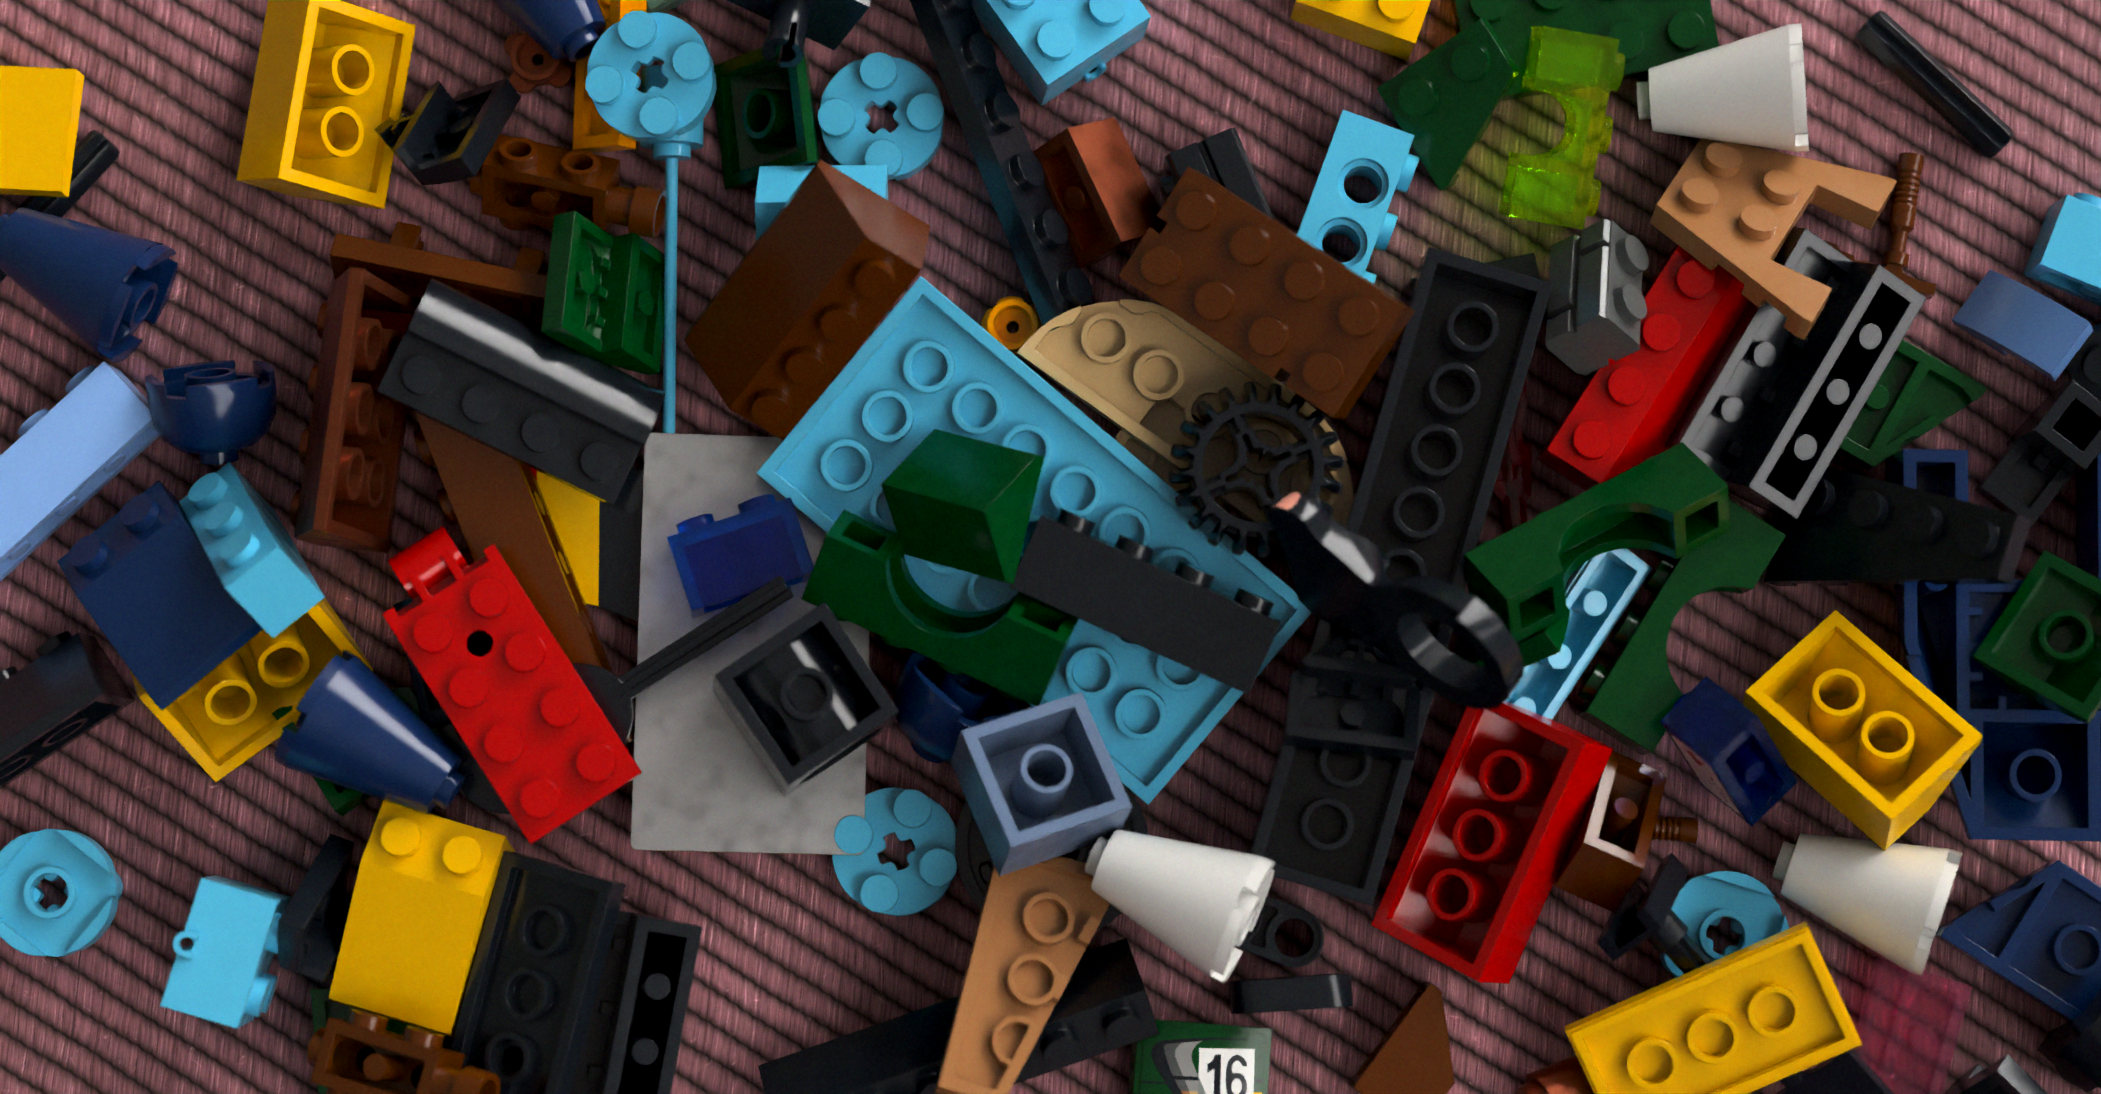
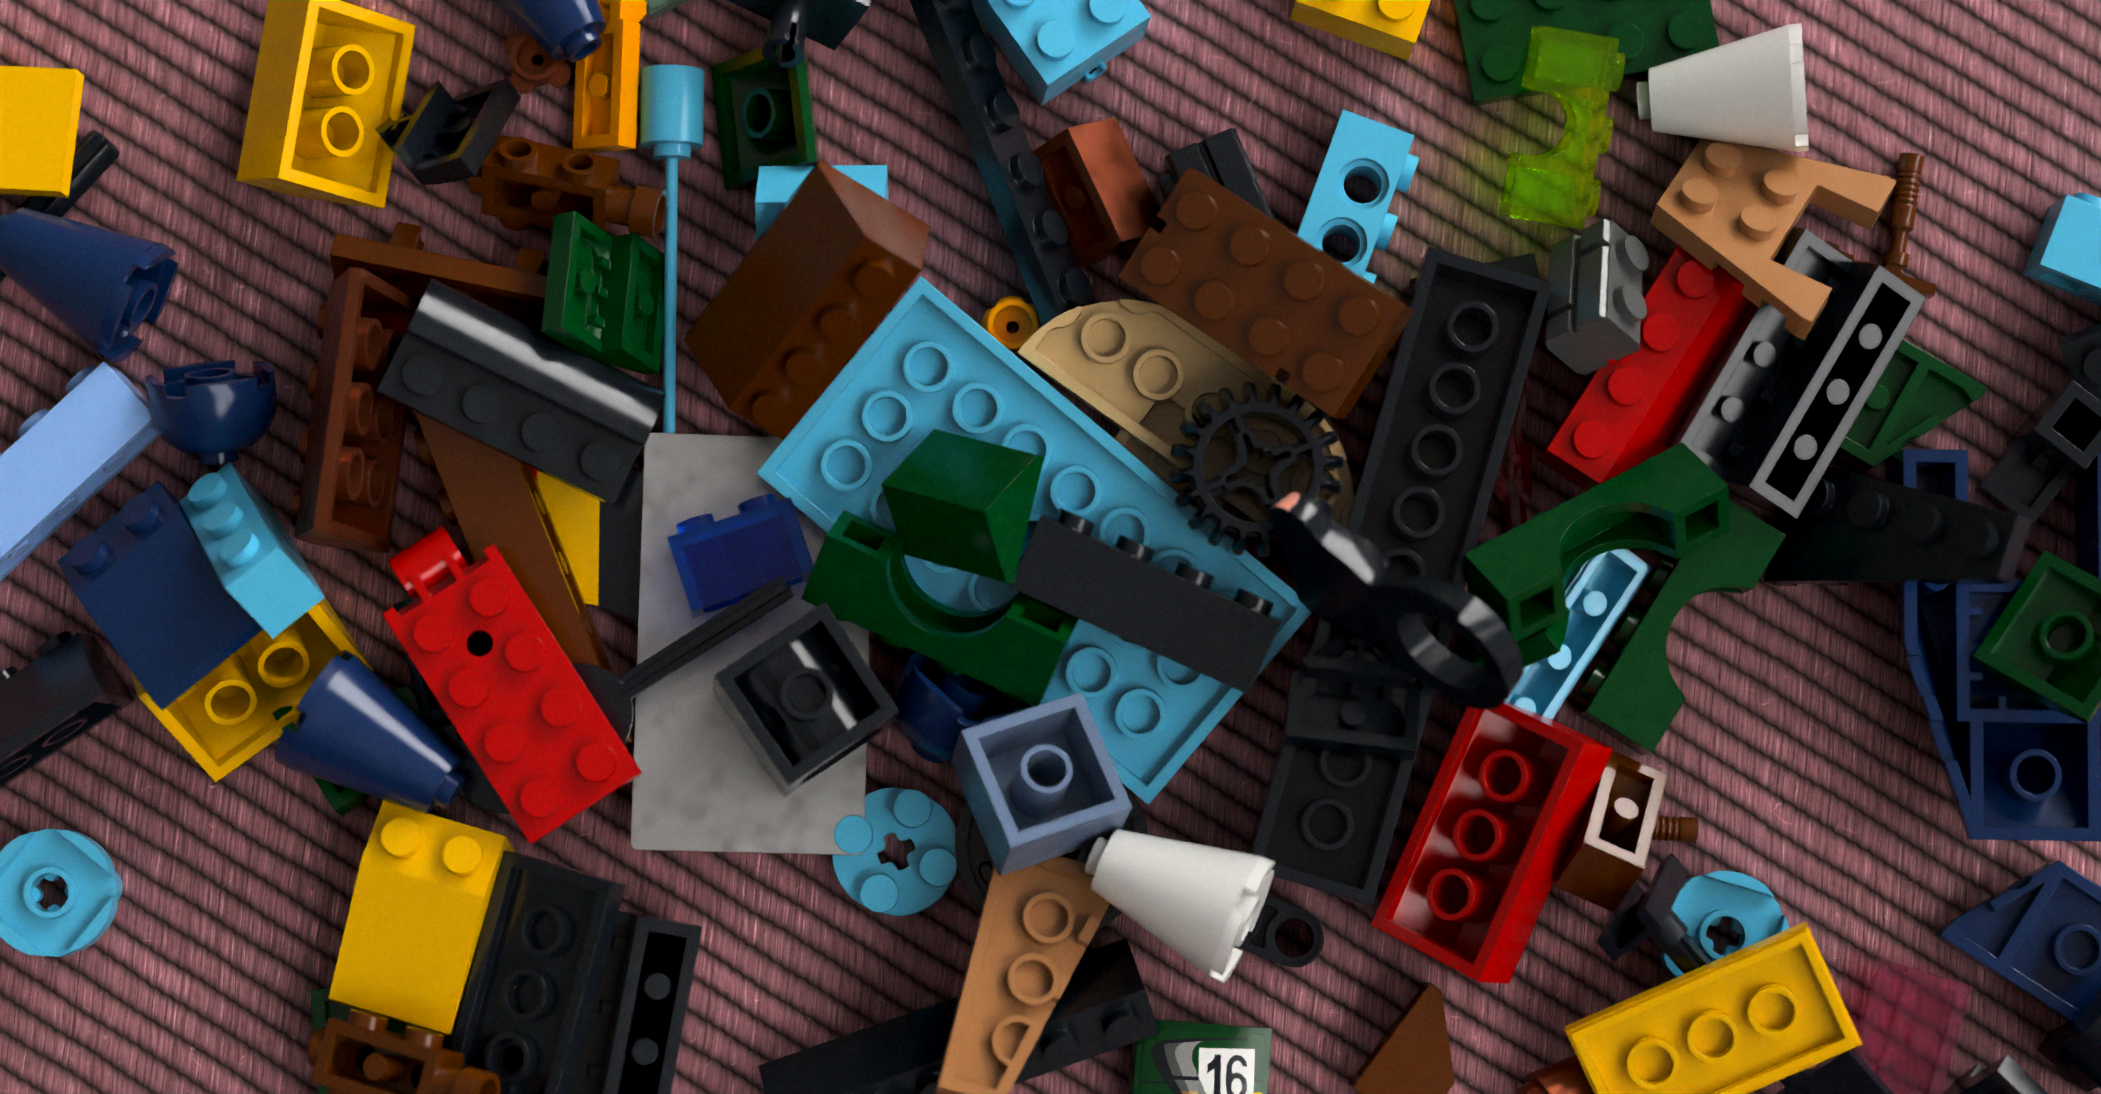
medium azure brick [160,875,292,1029] -> none
black slope [277,834,355,982] -> none
medium azure plate [585,10,717,142] -> none
medium azure plate [818,52,945,181] -> none
black beam [1228,973,1353,1014] -> none
dark green wing [1376,18,1519,191] -> none
clear blue brick [1660,676,1797,826] -> none
yellow slope [1741,610,1983,851] -> none
white cone [1772,833,1962,976] -> none
black axle [1857,10,2014,158] -> none
medium blue slope [1952,270,2094,382] -> none

